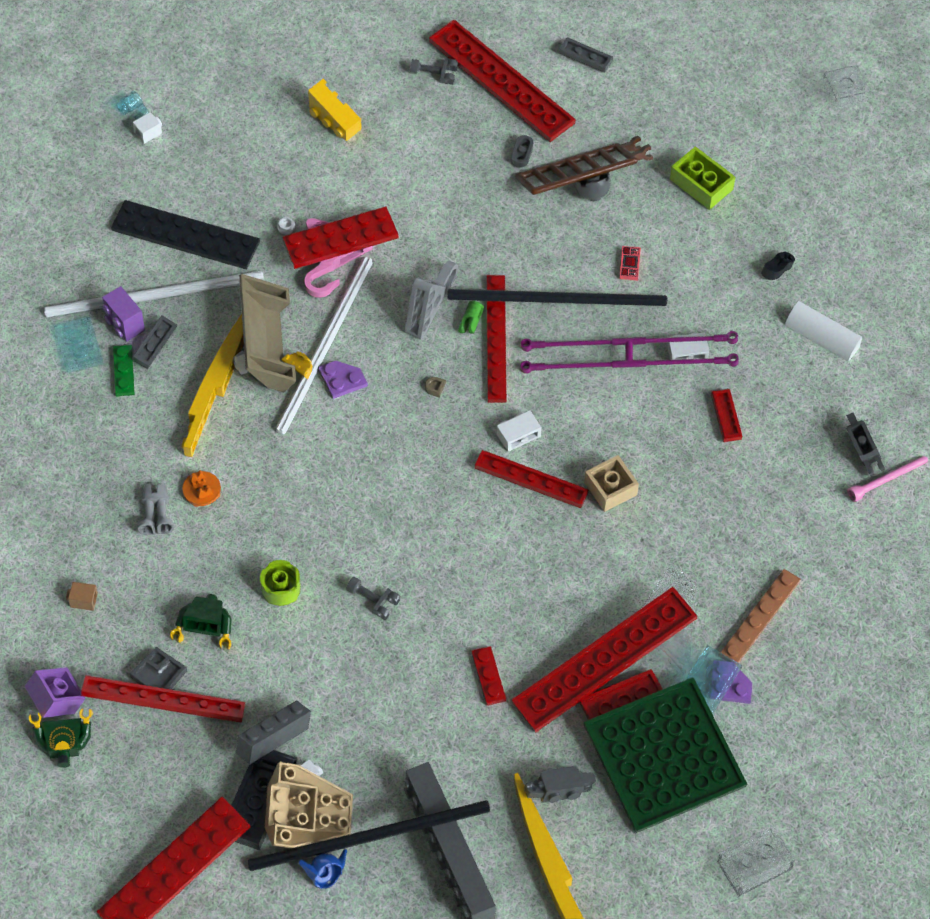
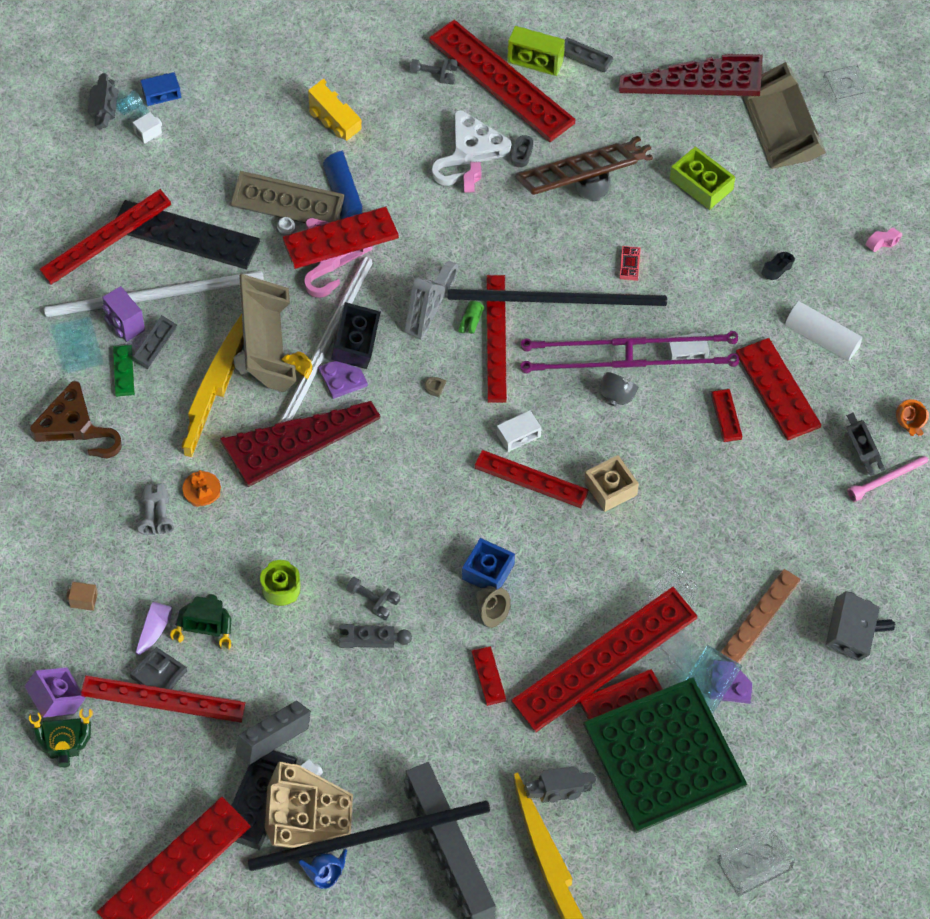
none -> reddish brown piece [30,381,122,459]
none -> red plate [40,189,172,285]
none -> dark grey hinge [88,73,118,130]
none -> lavender piece [136,602,173,655]
none -> blue brick [141,72,181,106]
none -> dark red wing [220,401,381,487]
none -> dark tan plate [231,171,345,223]
none -> blue brick [323,150,363,219]
none -> black brick [330,302,381,369]
none -> dark grey plate [339,624,412,648]
none -> white piece [432,110,511,186]
none -> blue brick [462,538,515,589]
none -> bright pink piece [463,162,481,193]
none -> dark tan piece [476,586,511,628]
none -> lime brick [507,26,565,76]
none -> dark grey cylinder [600,372,639,407]
none -> dark red wing [619,54,763,96]
none -> red plate [736,338,822,441]
none -> dark tan slope [743,62,826,169]
none -> dark grey piece [825,591,896,661]
none -> bright pink piece [866,227,902,252]
none -> orange hat [896,399,929,436]

